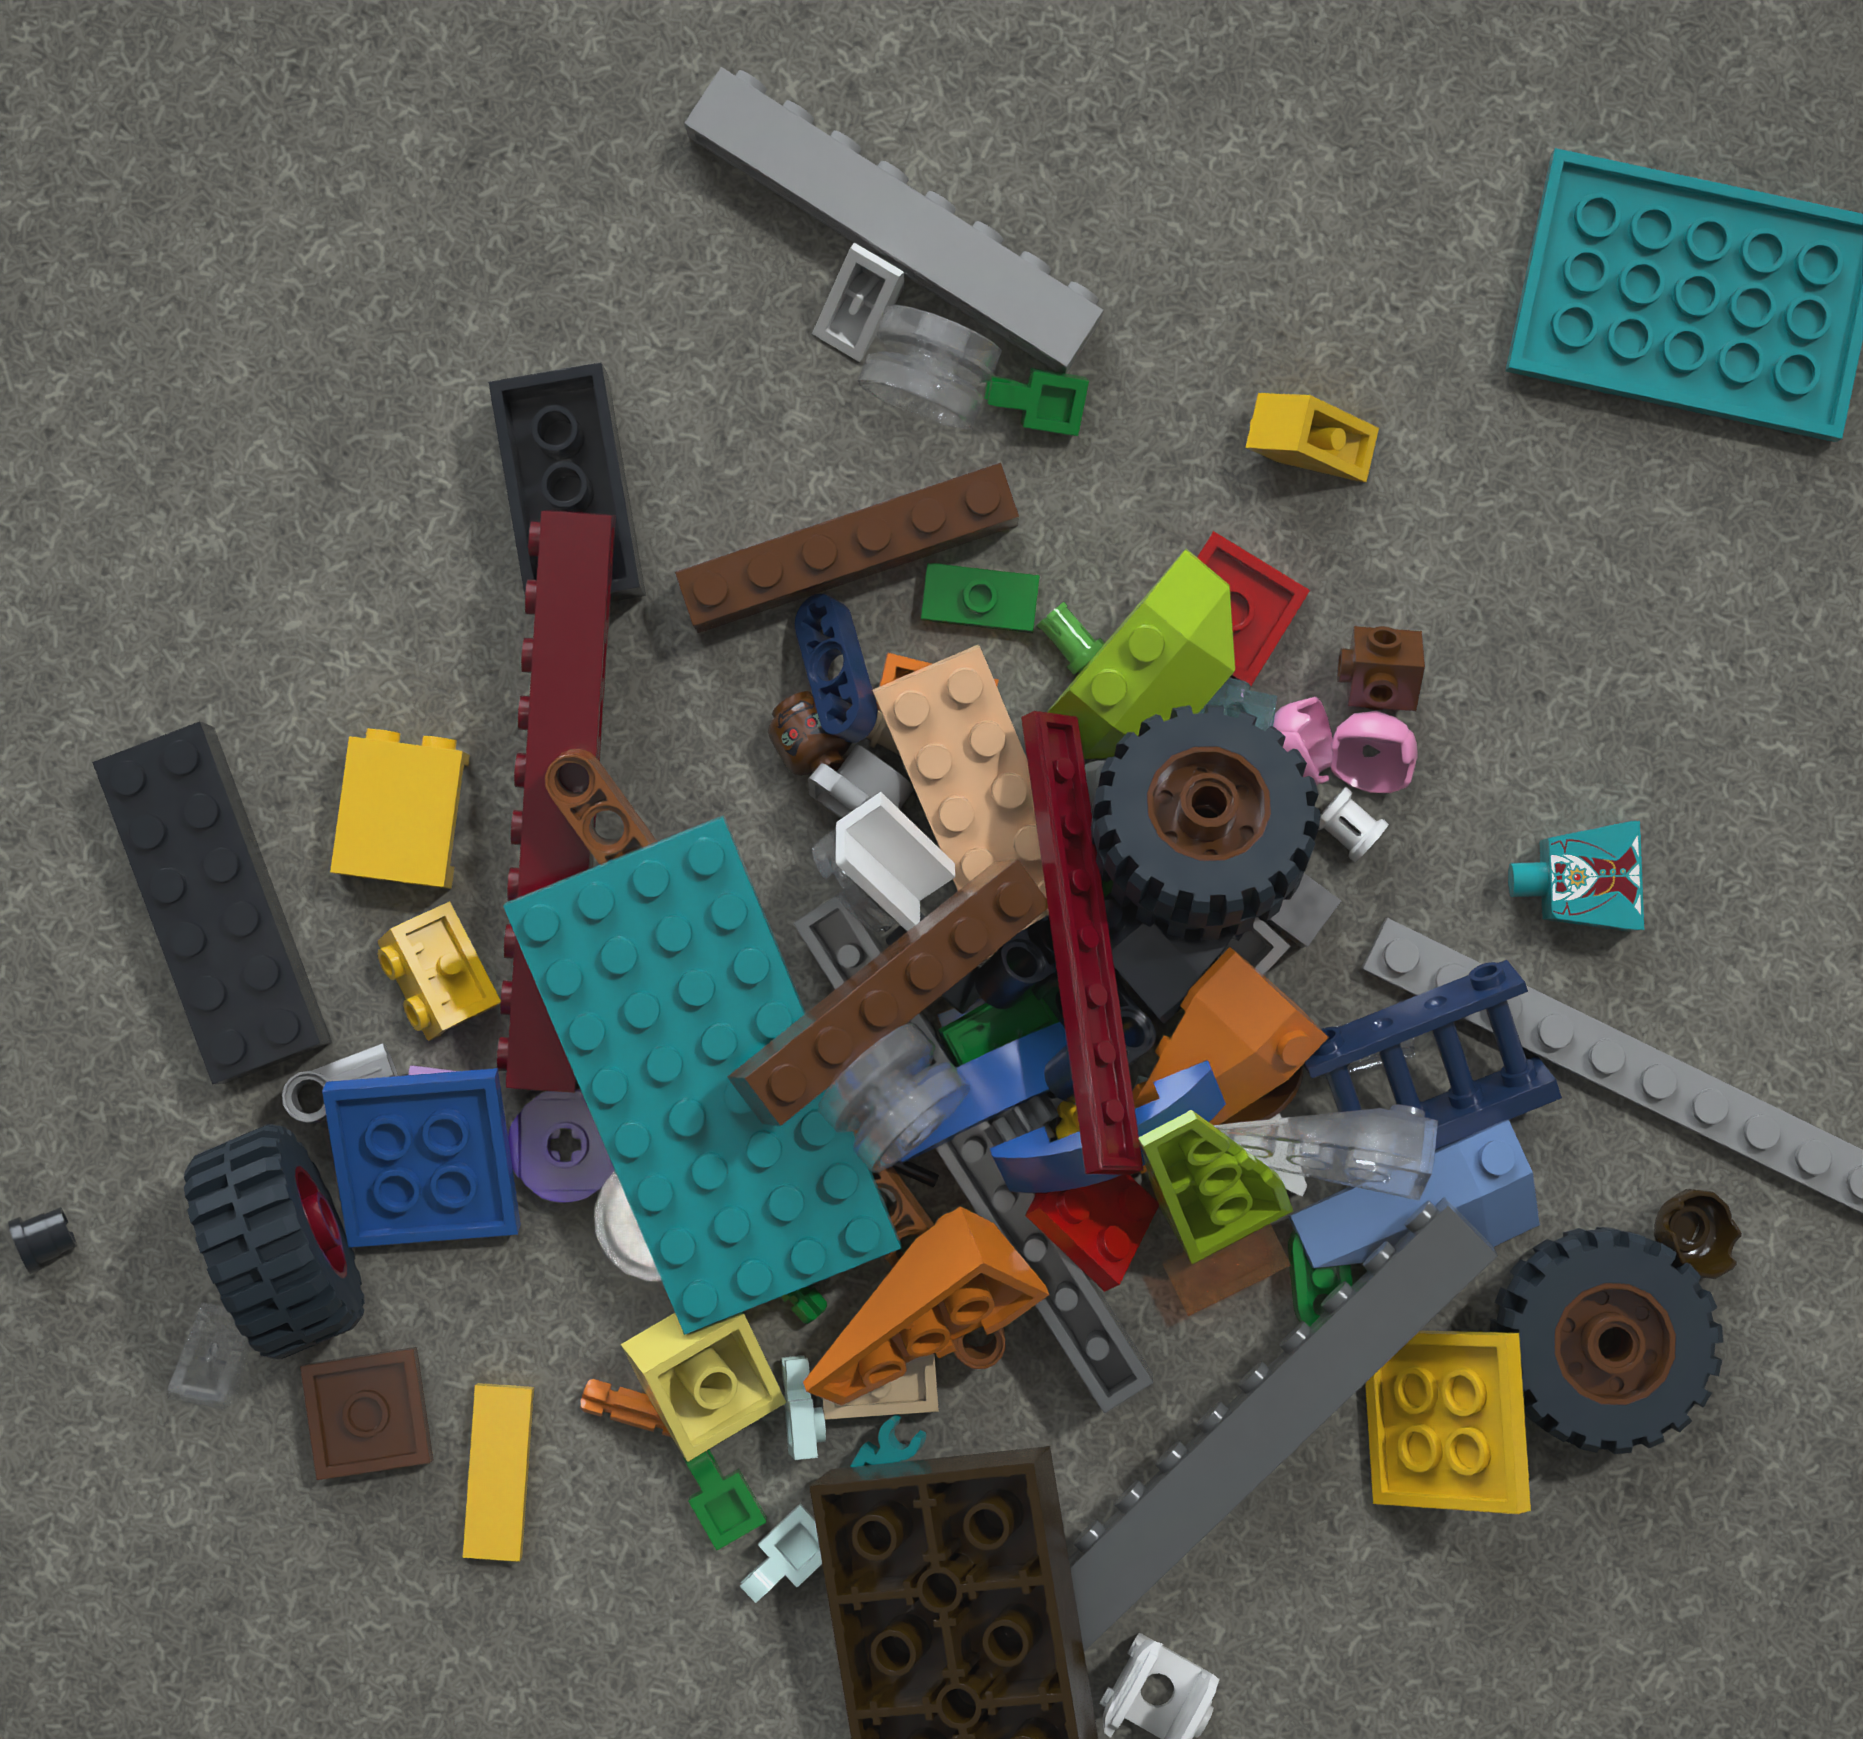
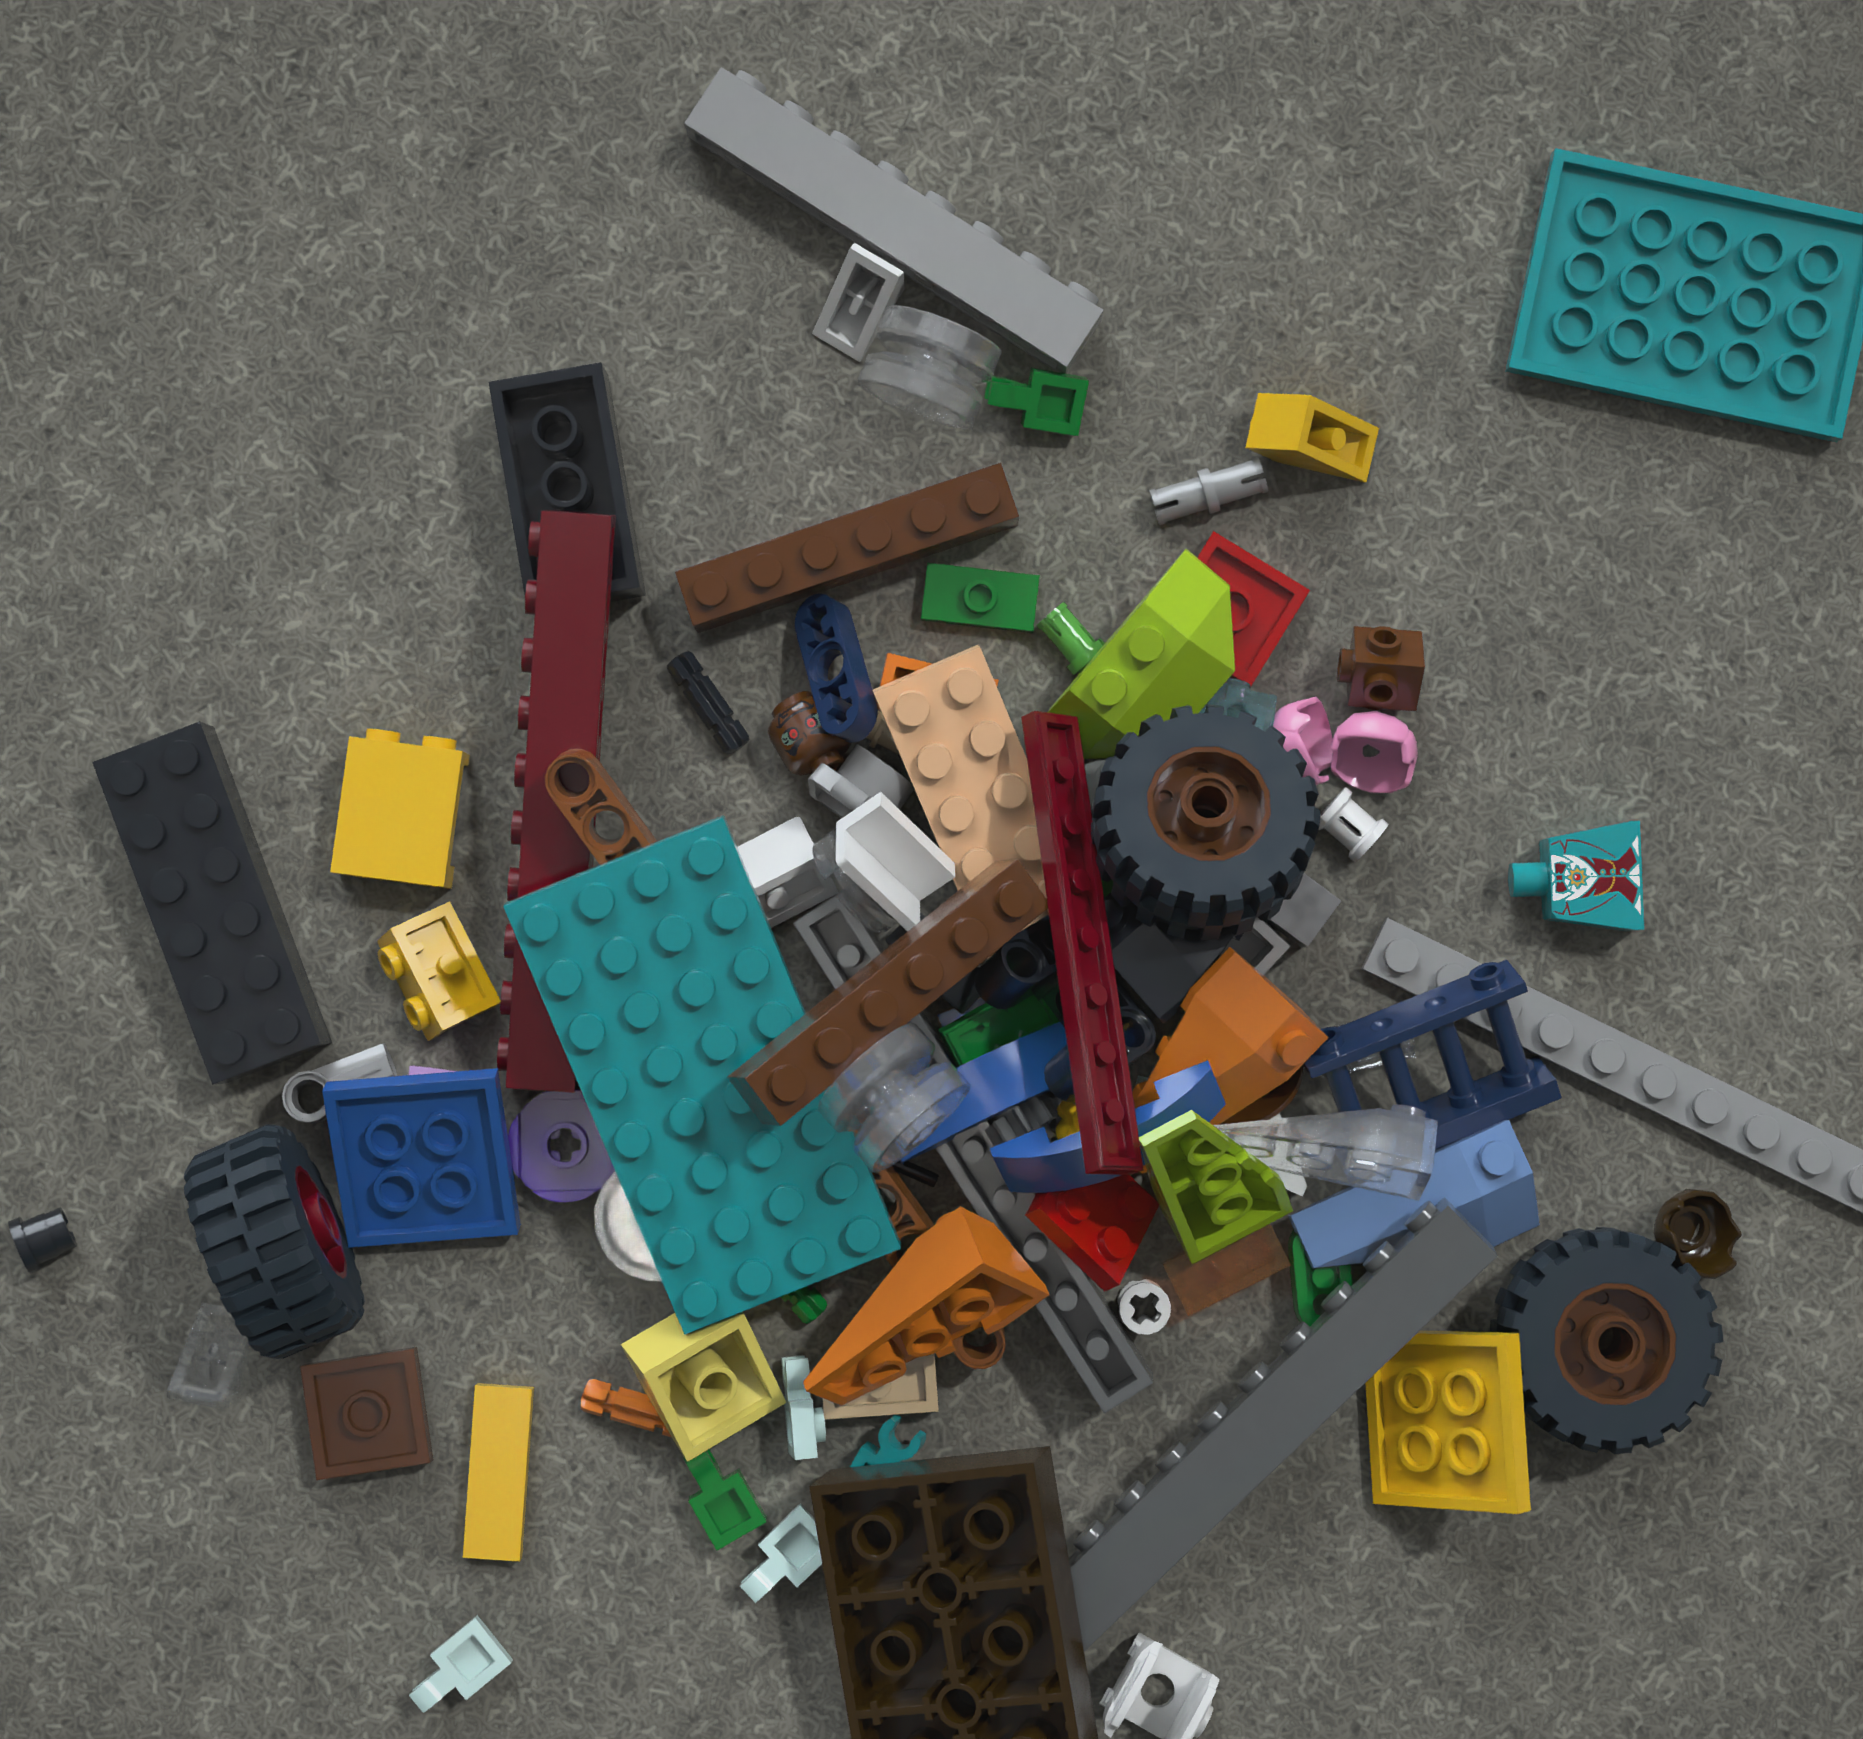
none -> light aqua plate [409,1615,513,1713]
none -> black axle [667,651,750,754]
none -> white panel [737,817,839,928]
none -> white bush [1117,1279,1171,1335]
none -> light grey pin [1149,457,1268,525]

